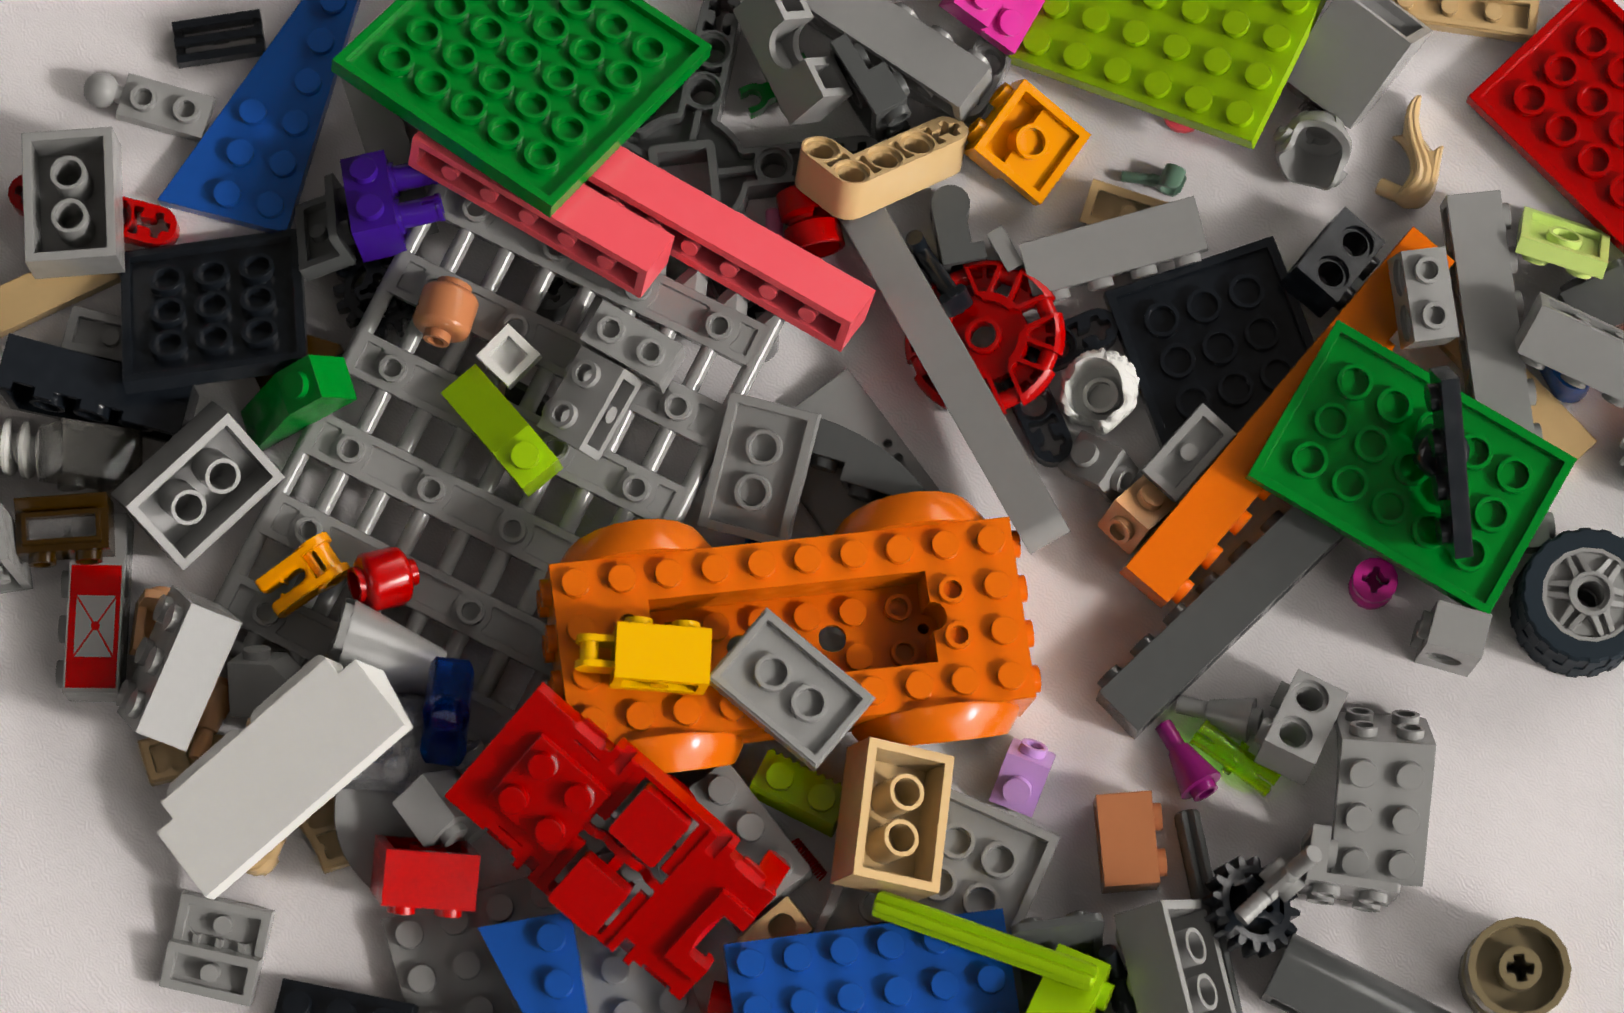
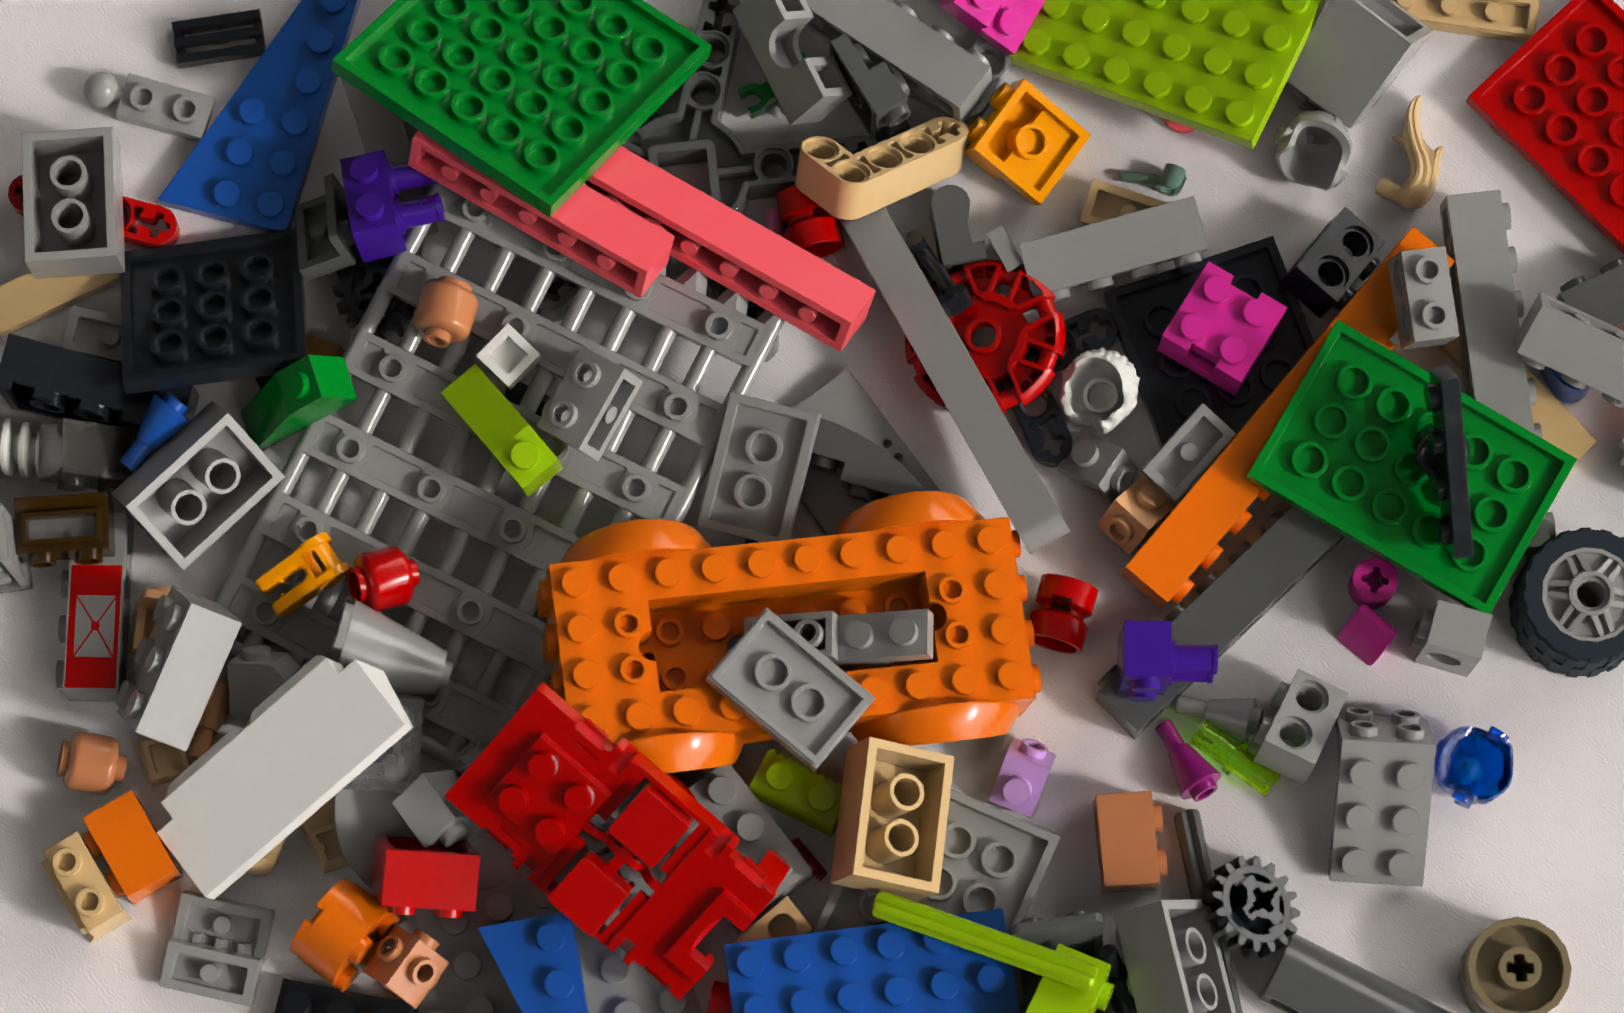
clear blue brick [420,657,474,766] -> none
yellow brick [574,616,712,695] -> none
light grey brick [580,300,687,394] -> none
light grey piece [1234,845,1323,926] -> none
light grey bracket [1298,824,1401,912] -> none
yellowish green plate [1515,206,1610,279] -> none
none -> tan window [41,832,131,943]
none -> nougat head [56,731,127,795]
none -> orange brick [82,790,182,904]
none -> blue cone [120,392,191,472]
none -> orange brick [289,878,400,992]
none -> nougat brick [362,925,449,1009]
none -> light grey slope [744,609,934,669]
none -> red wheel [1029,573,1098,654]
none -> dark purple brick [1117,620,1218,702]
none -> dark pink piece [1158,261,1287,396]
none -> dark pink slope [1337,604,1398,666]
none -> clear blue cap [1434,726,1513,809]

